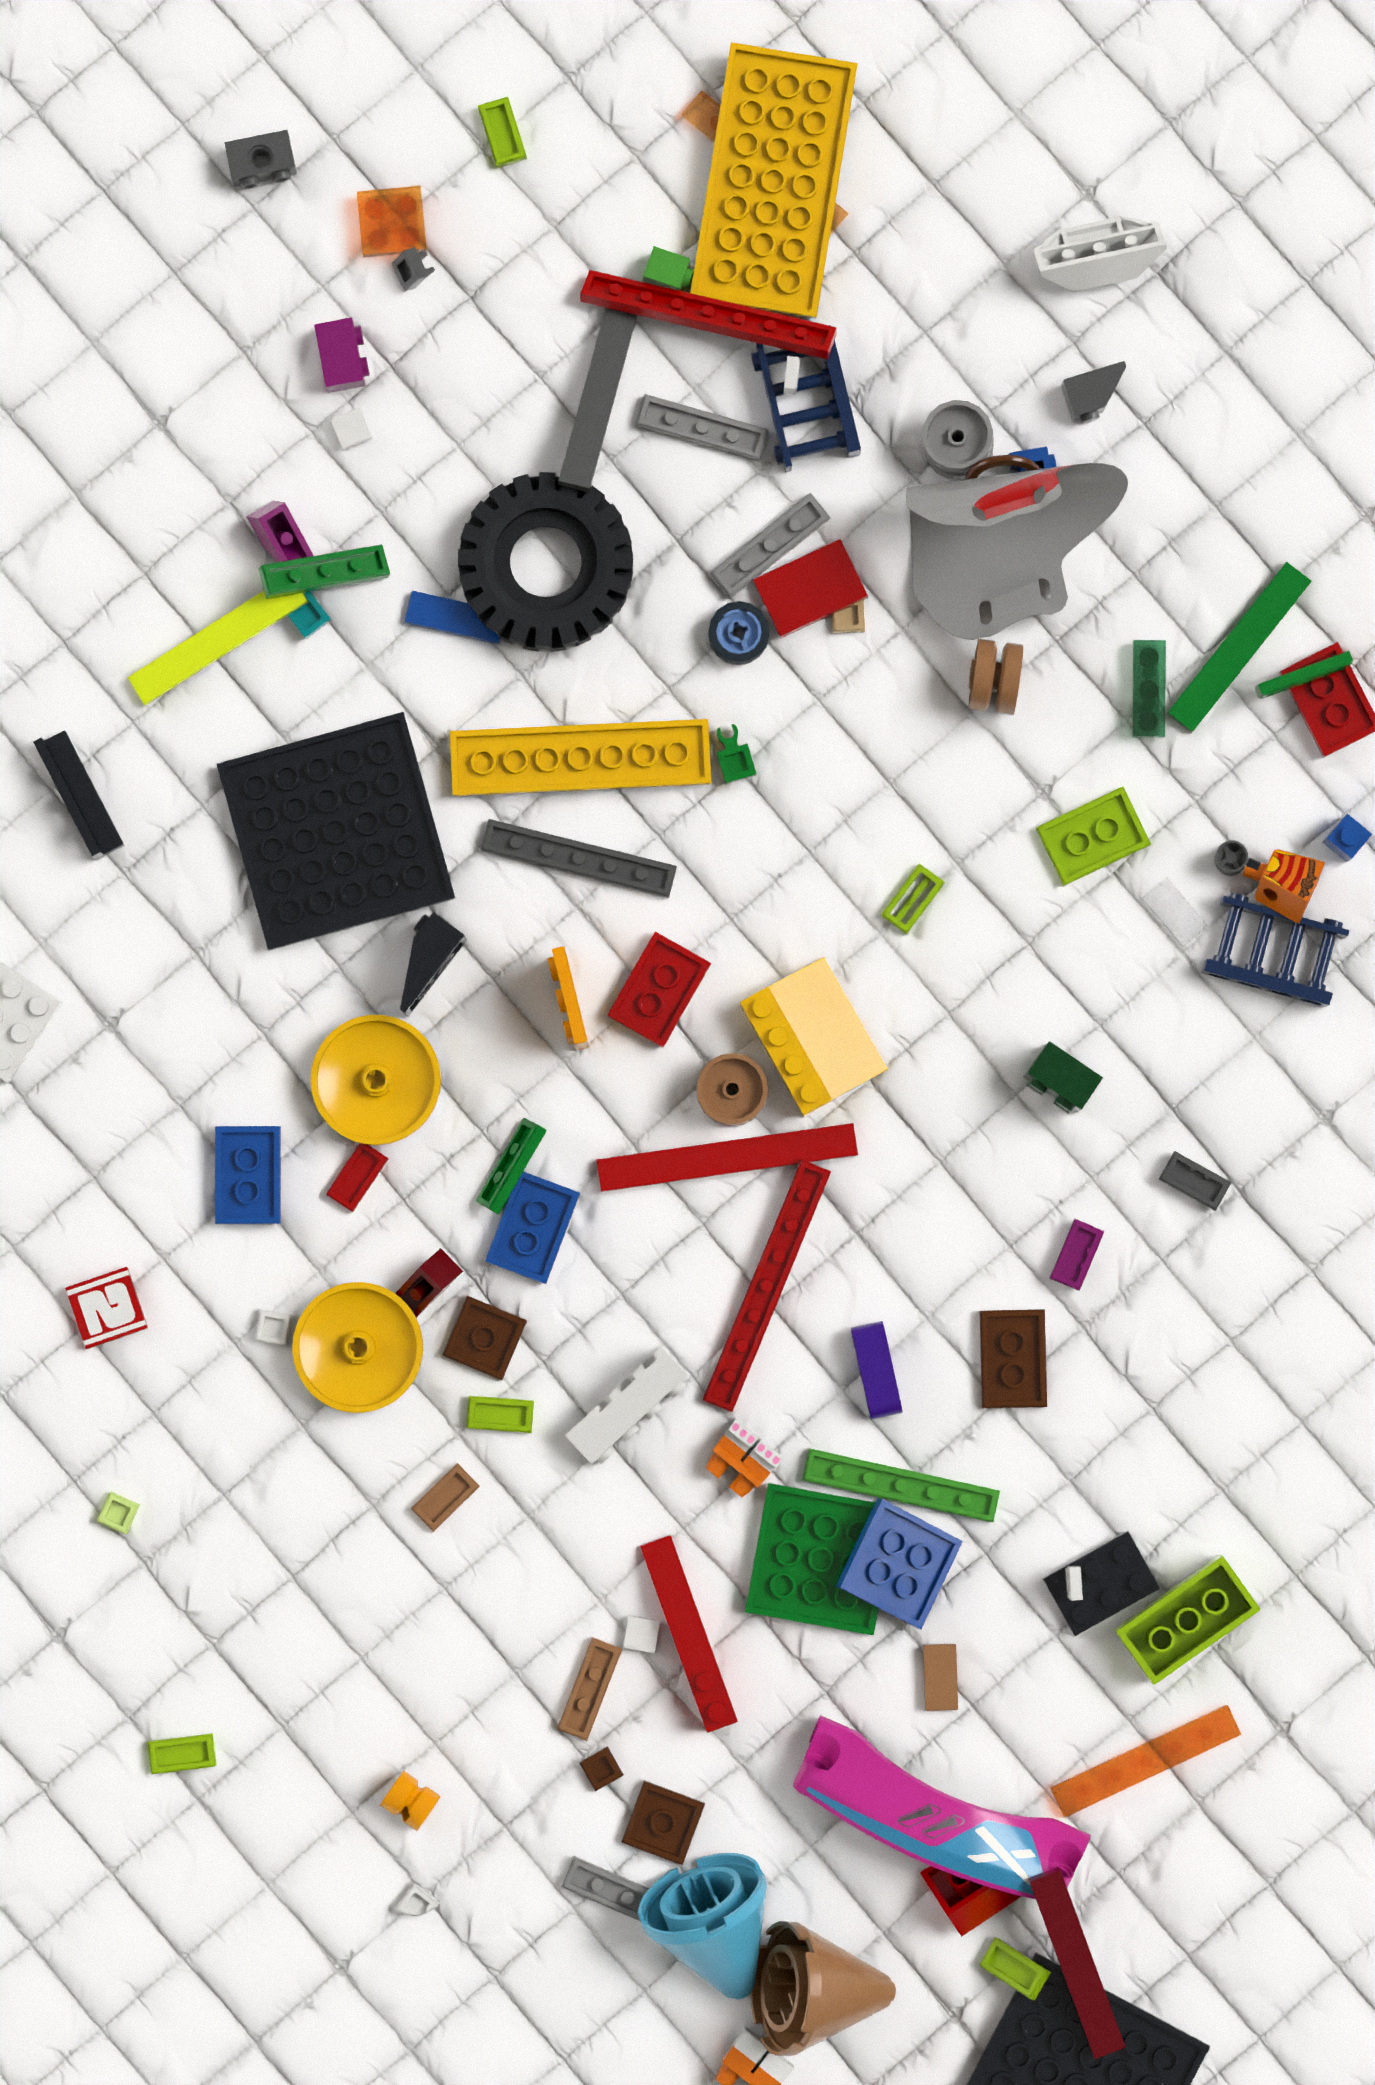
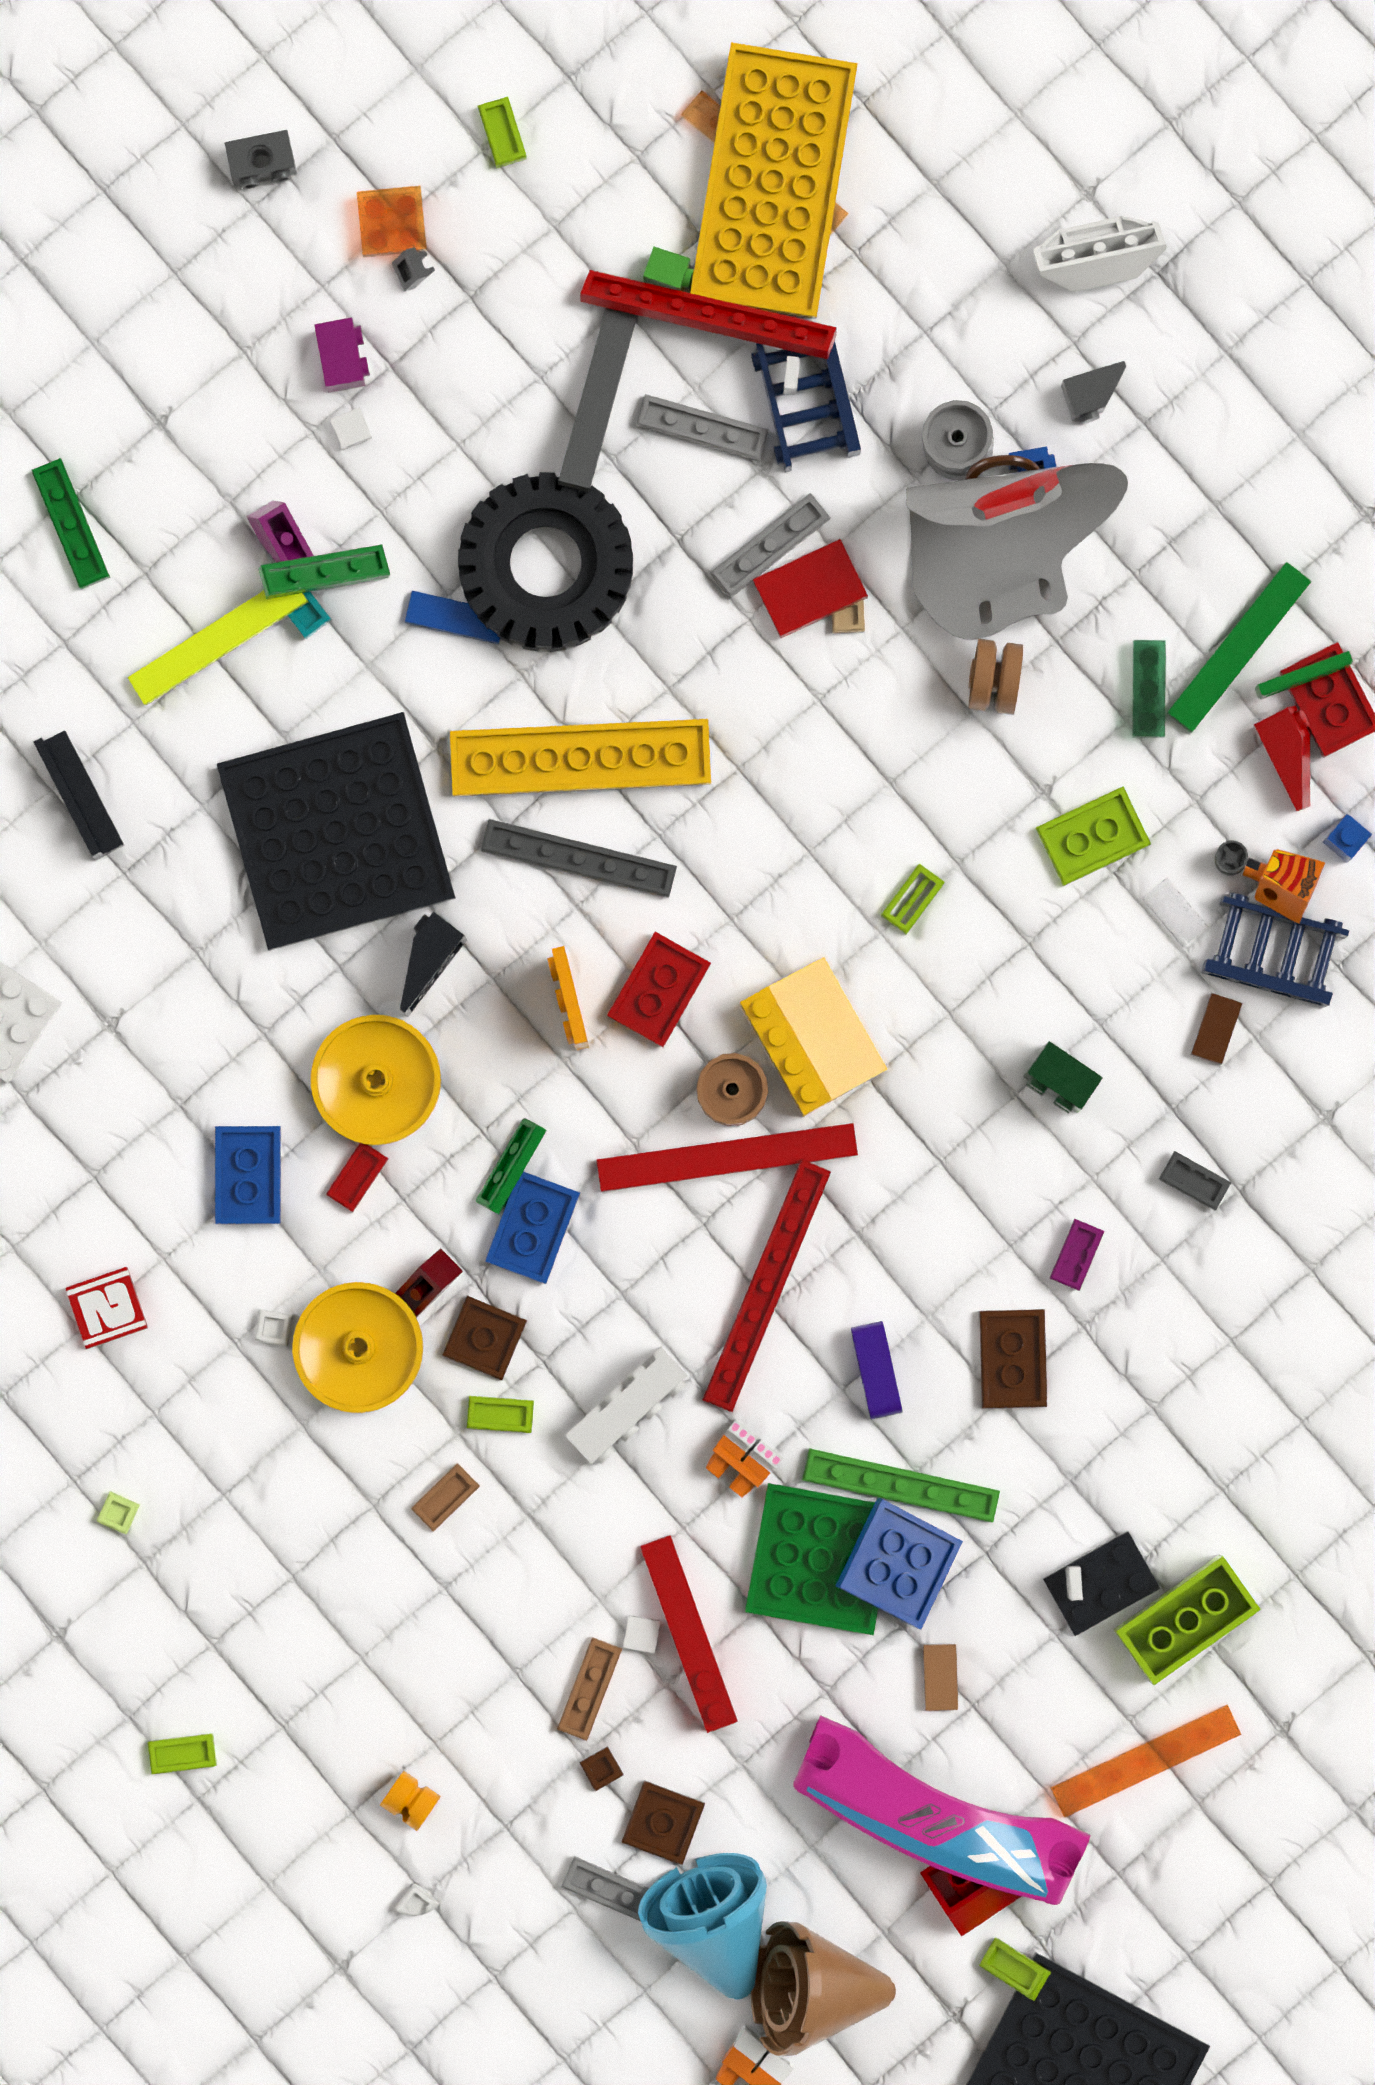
wheel [708,601,770,665] -> none
green plate [716,724,757,784] -> none
dark red tile [1028,1867,1126,2059] -> none
none -> green tile [31,458,111,590]
none -> reddish brown tile [1190,993,1243,1065]
none -> red slope [1254,705,1311,811]

